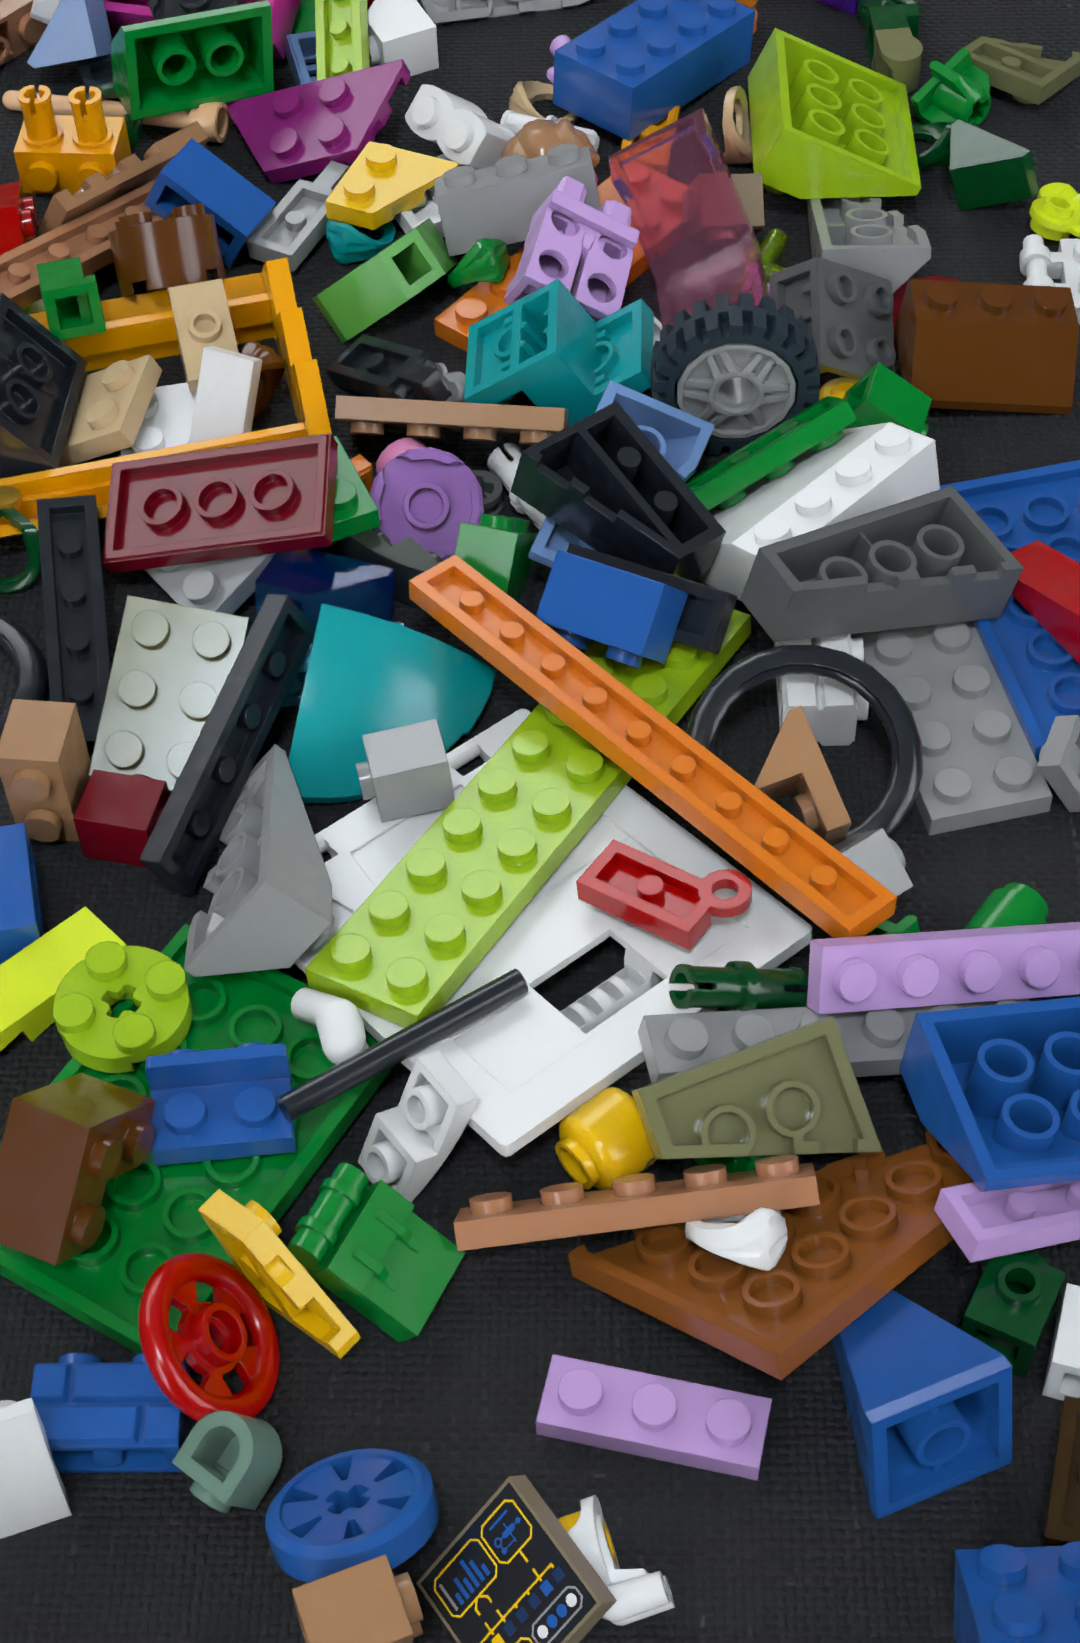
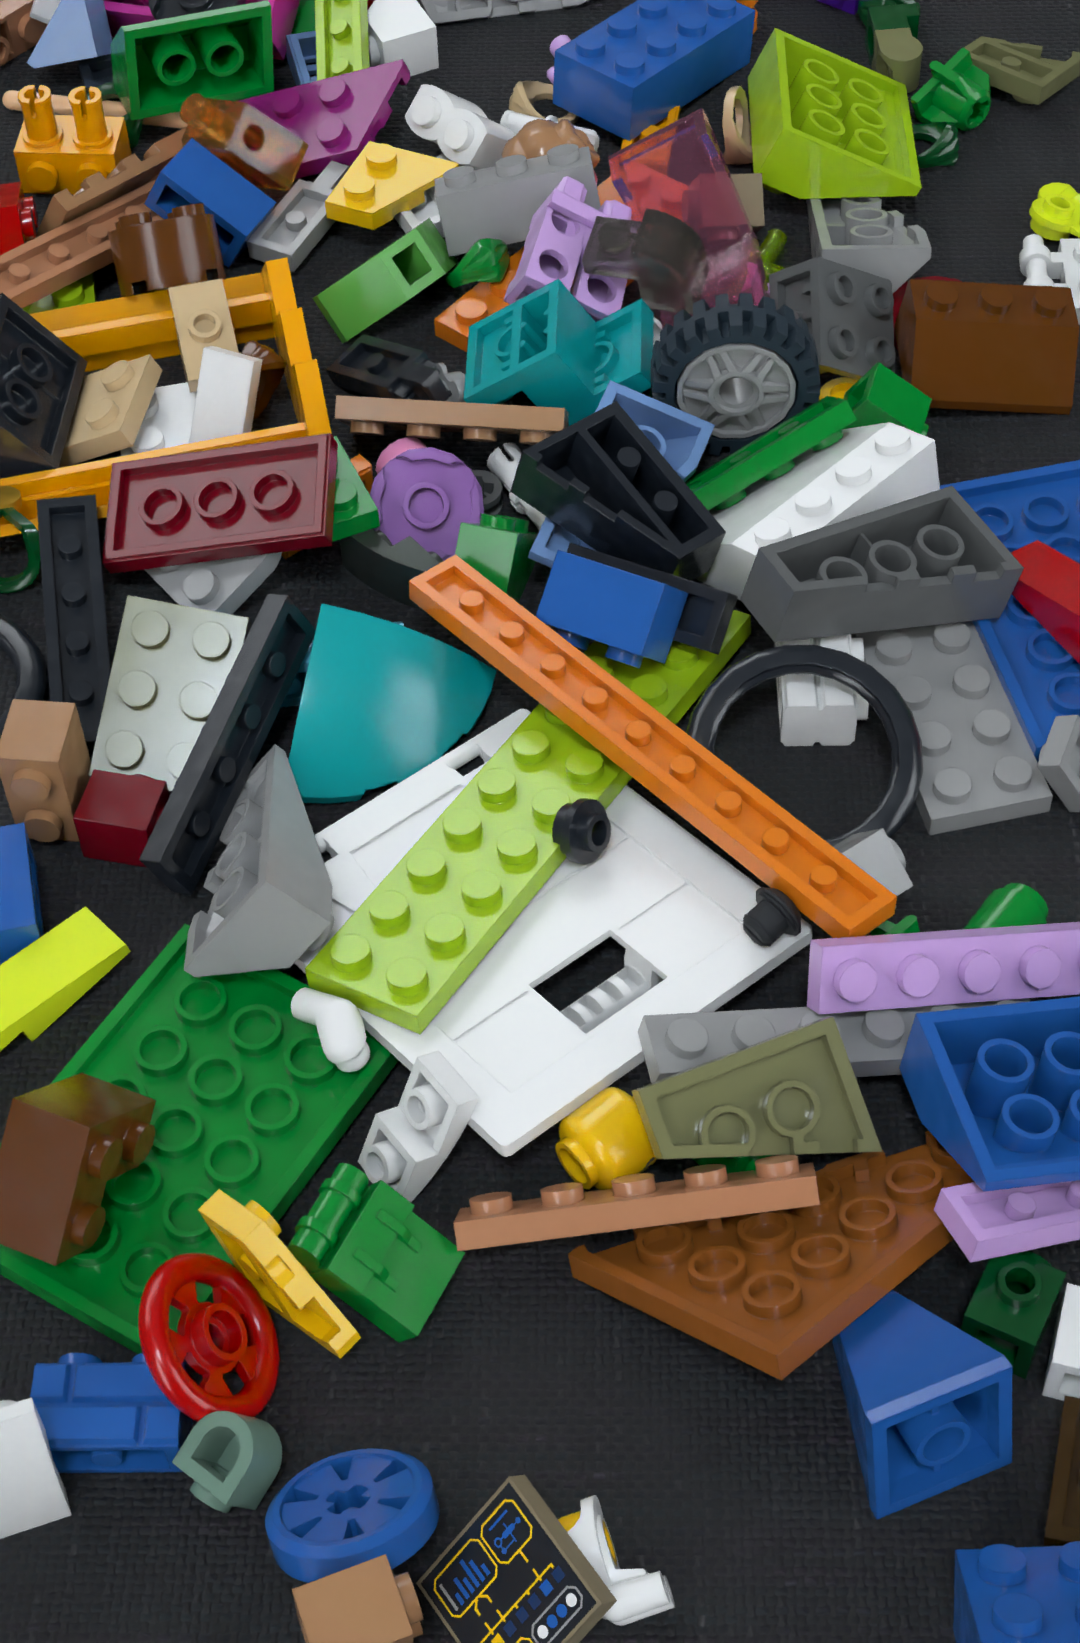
green brick [36,257,107,340] -> none
lime plate [53,941,193,1074] -> none
blue bracket [145,1042,296,1166] -> none
clear blue slope [255,549,394,643] -> none
black bar [277,968,528,1122] -> none
teal piece [325,219,396,265] -> none
light grey brick [355,719,455,823] -> none
lavender plate [536,1354,772,1481] -> none
hinge [576,839,752,950] -> none
dark green pin [669,961,808,1011] -> none
white piece [685,1207,788,1271] -> none
medium nougat slope [754,706,852,845] -> none
dark green slope [950,119,1039,211] -> none
none -> clear orange torso [180,93,309,191]
none -> black plate [552,798,611,864]
none -> clear smoke brick [582,208,709,314]
none -> black piece [743,887,801,947]

